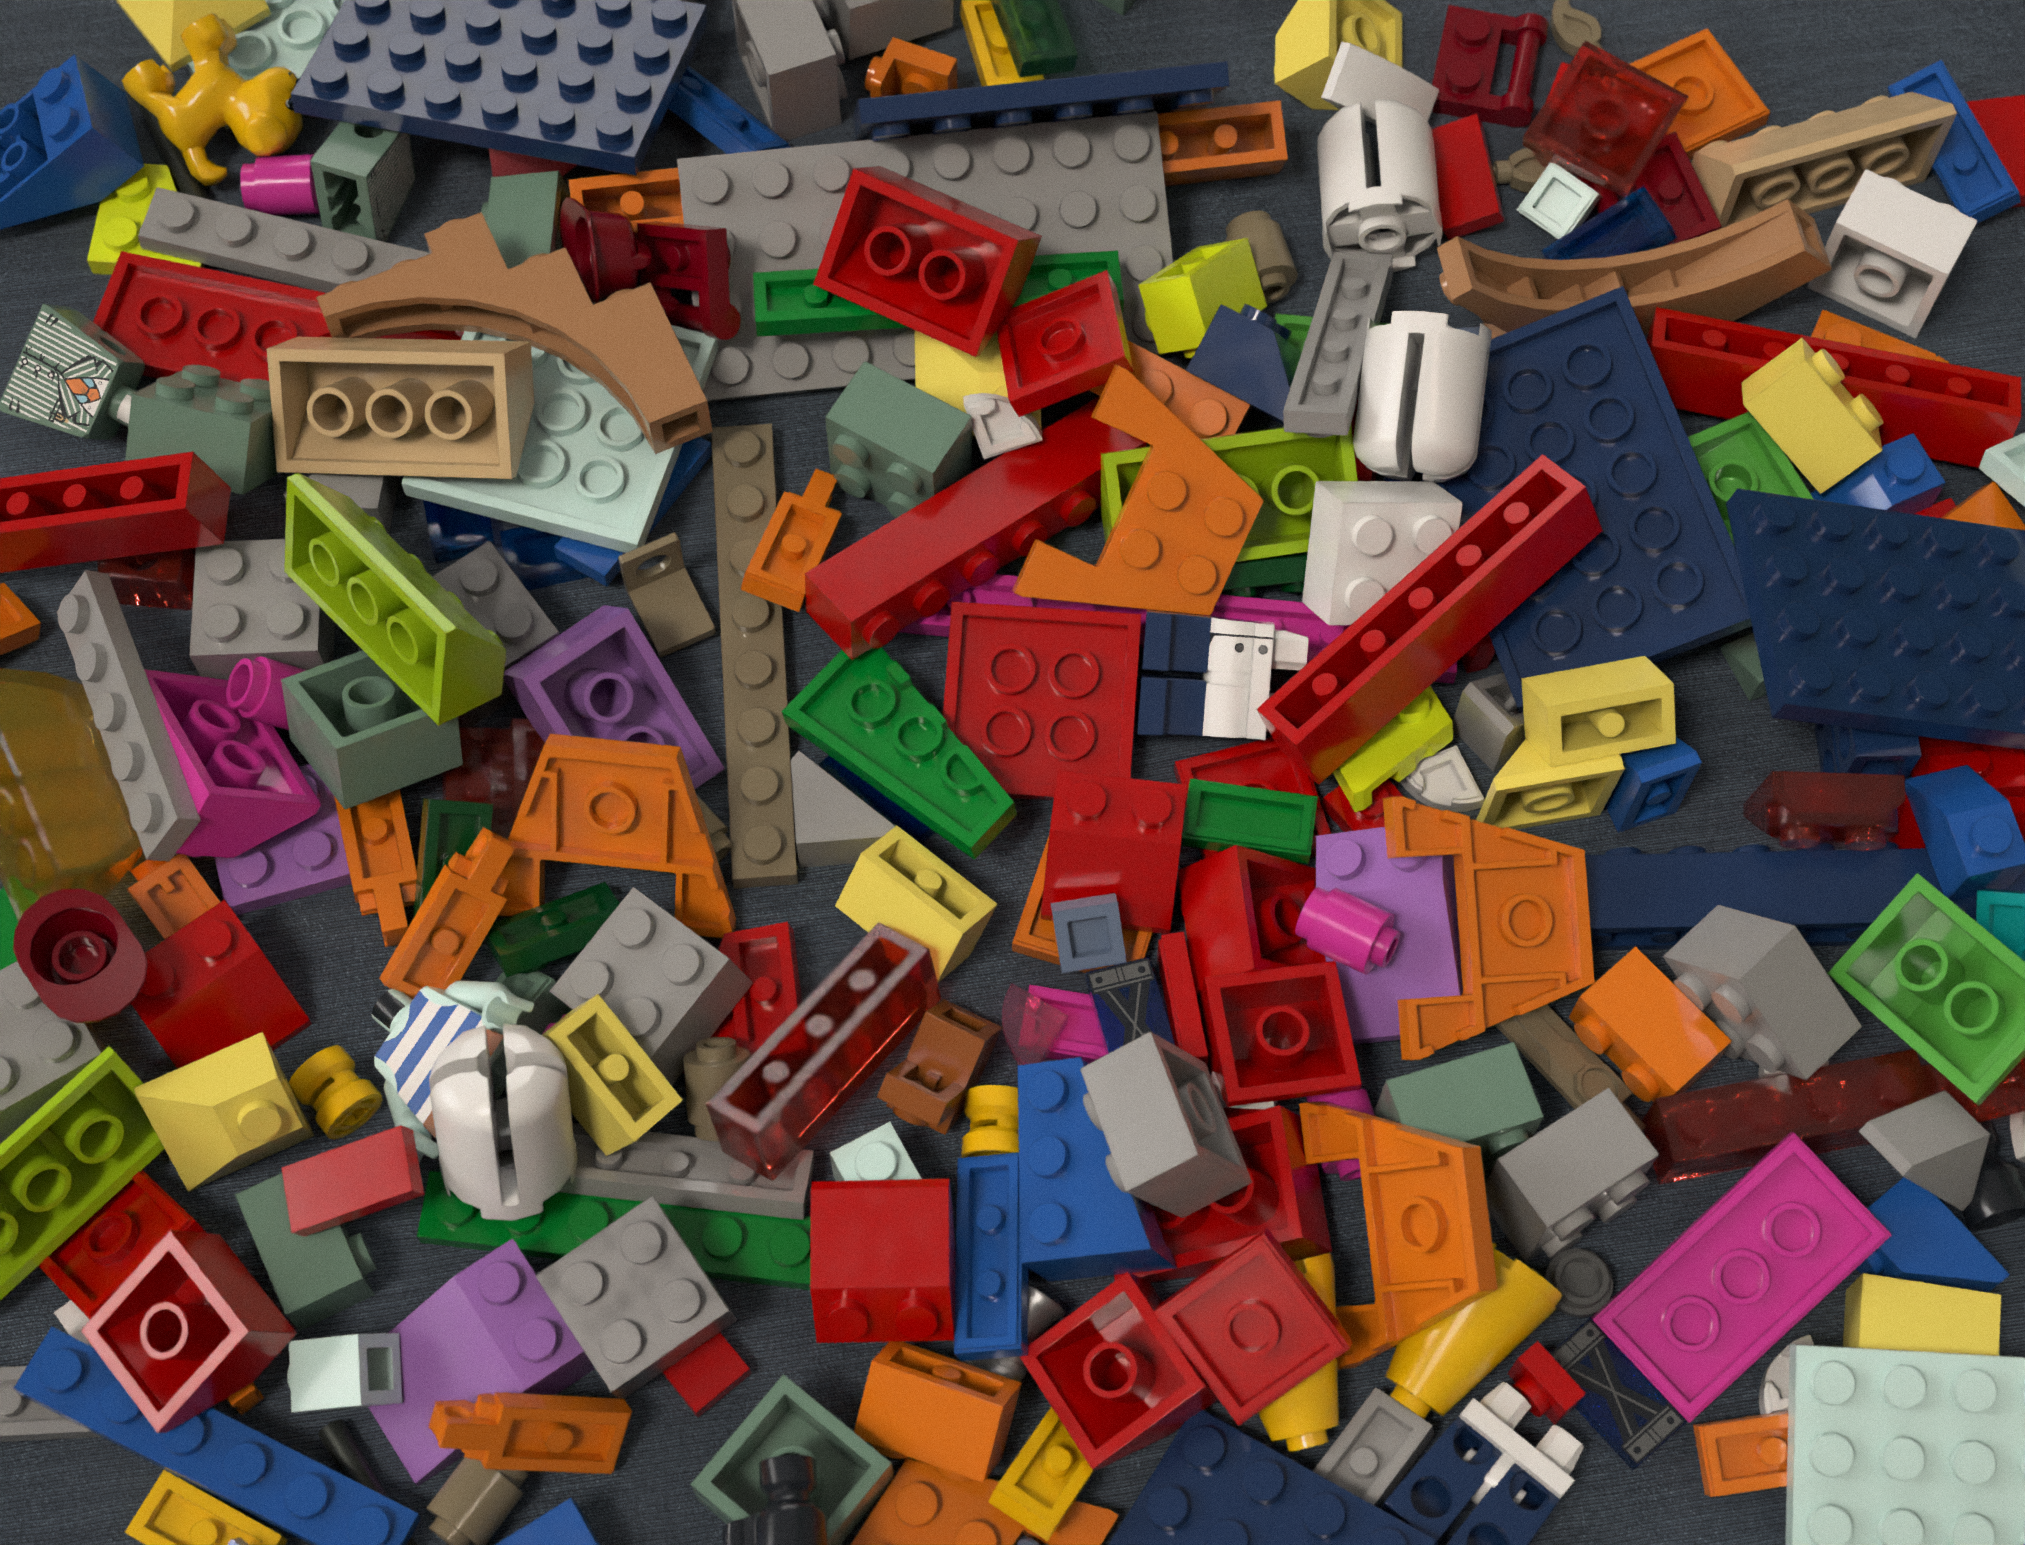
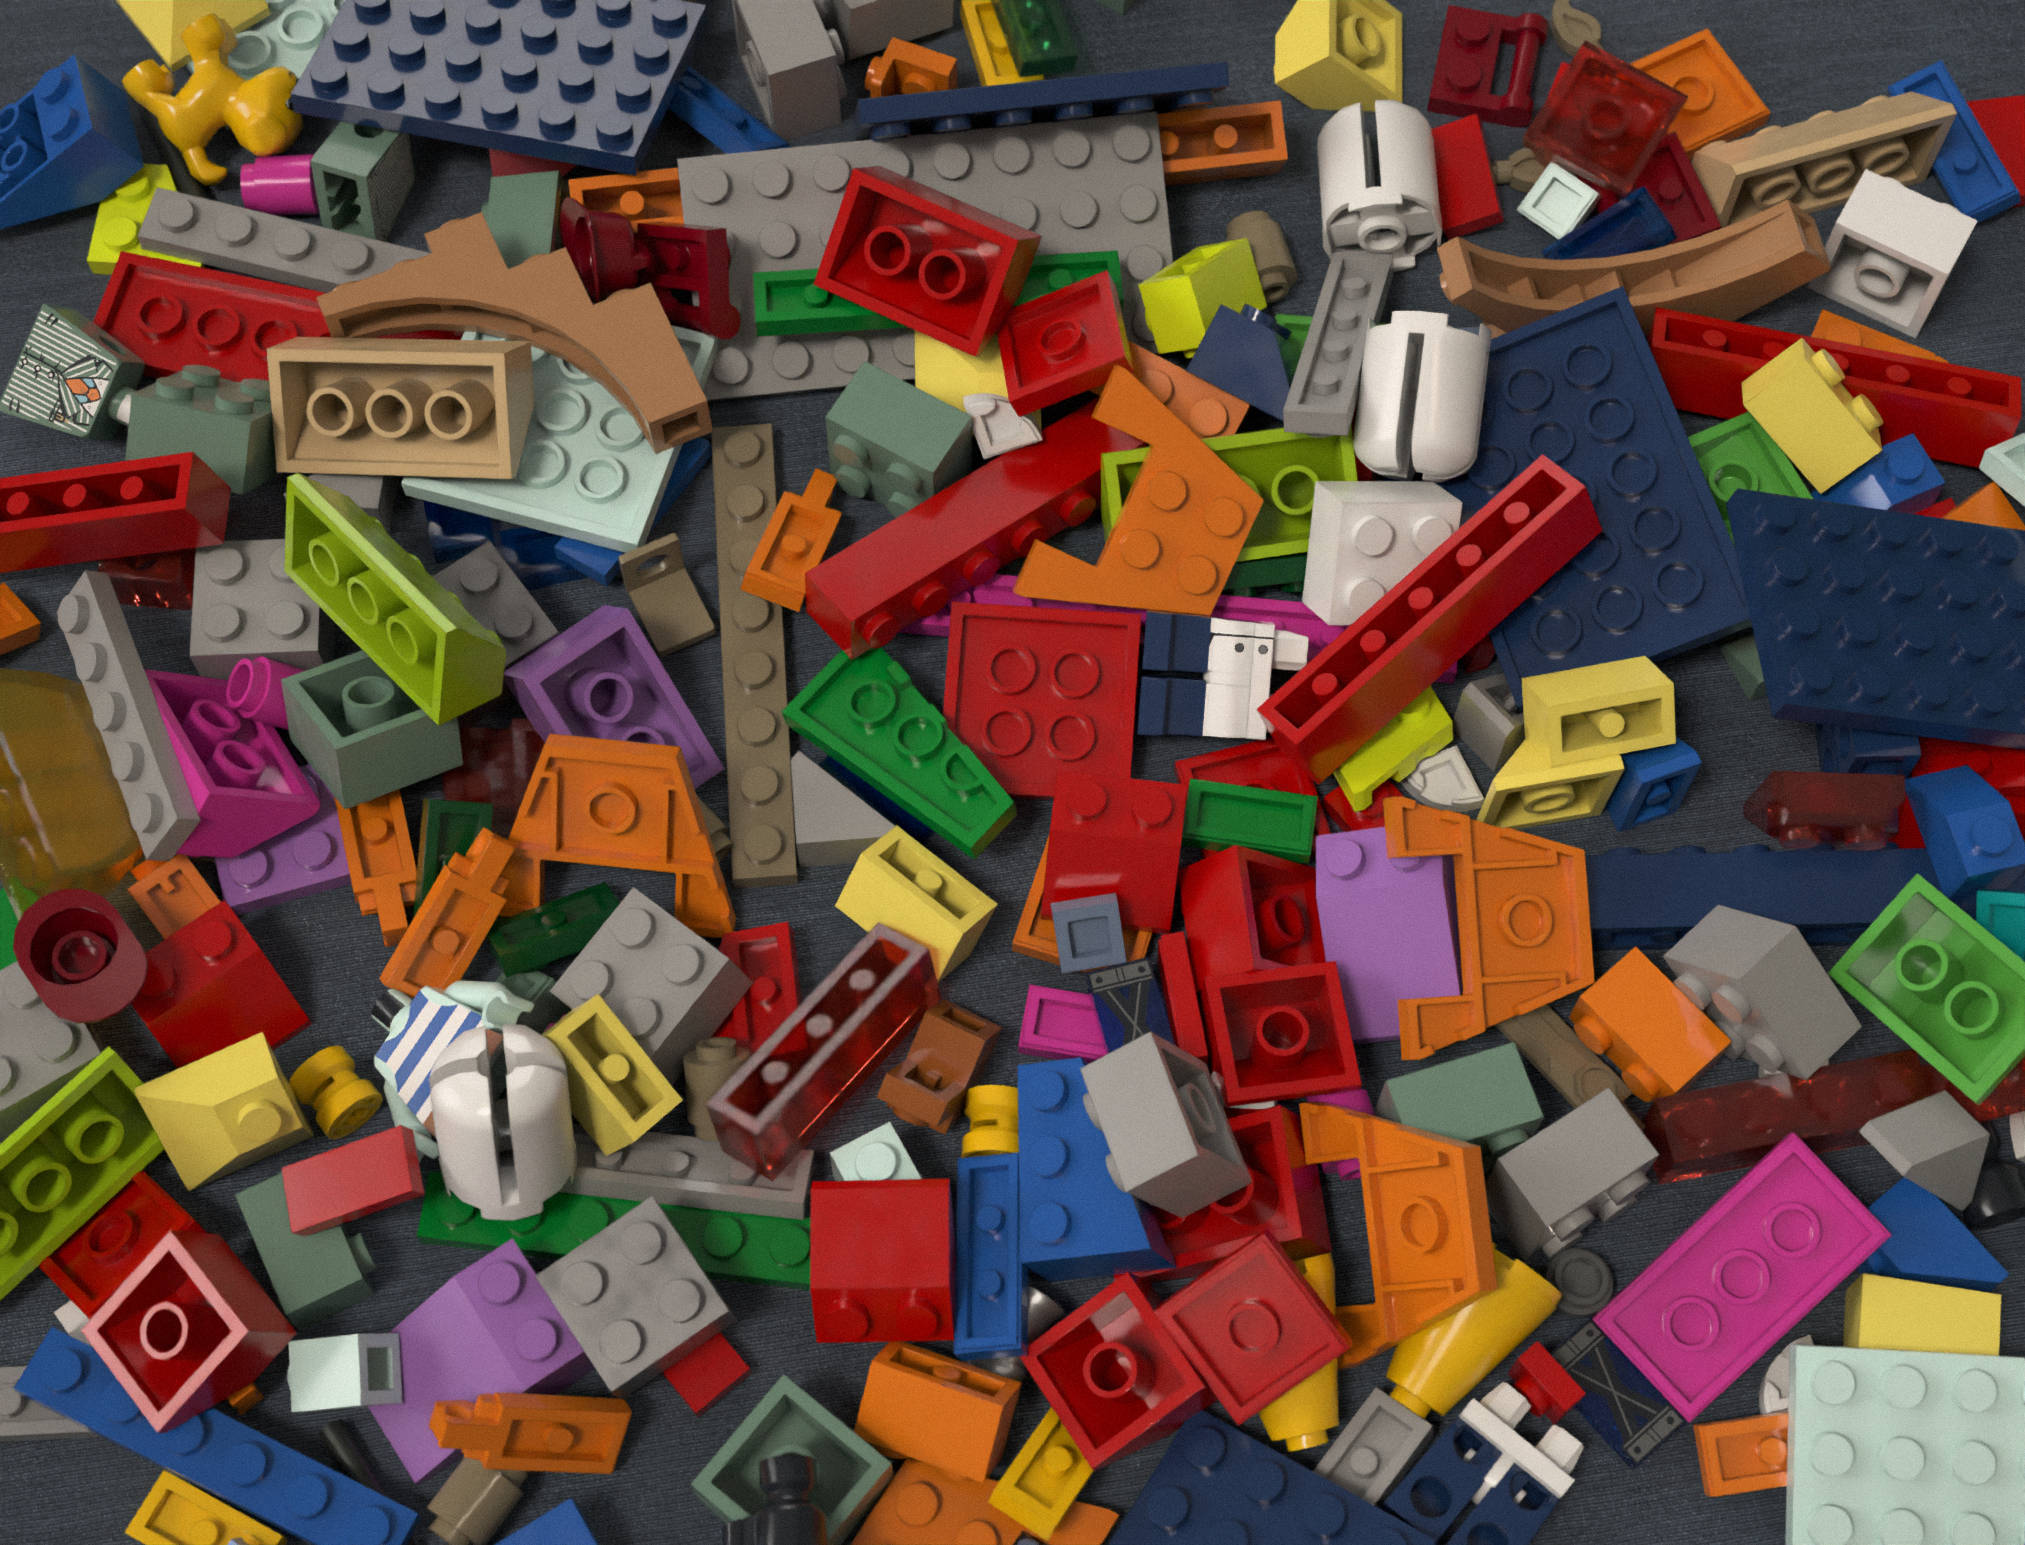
clear pink tile [1002,983,1068,1065] -> none
dark pink brick [1295,887,1400,975] -> none
white slope [1321,42,1439,125] -> none

